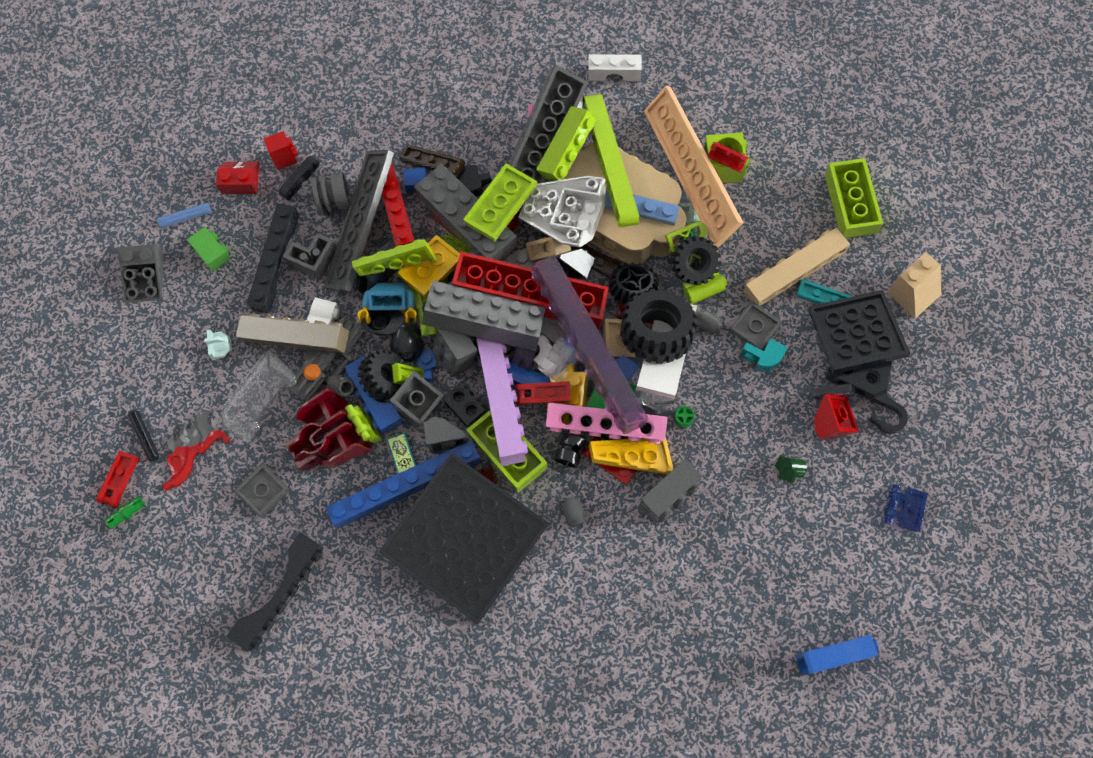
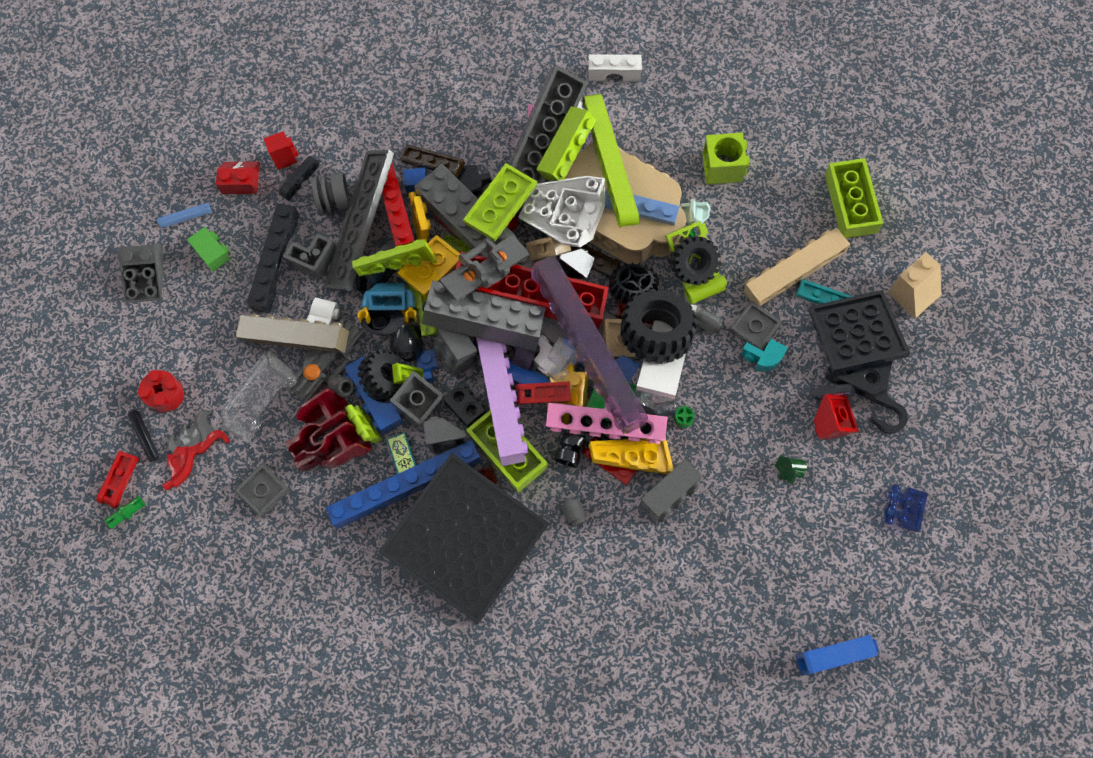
light aqua piece [204,330,232,360] -> none
black arch [226,532,323,651] -> none
light nougat plate [644,86,743,248] -> none
red hinge [707,142,749,173] -> none
none -> red brick [138,370,184,413]
none -> yellow plate [408,192,431,243]
none -> dark grey piece [440,235,530,301]

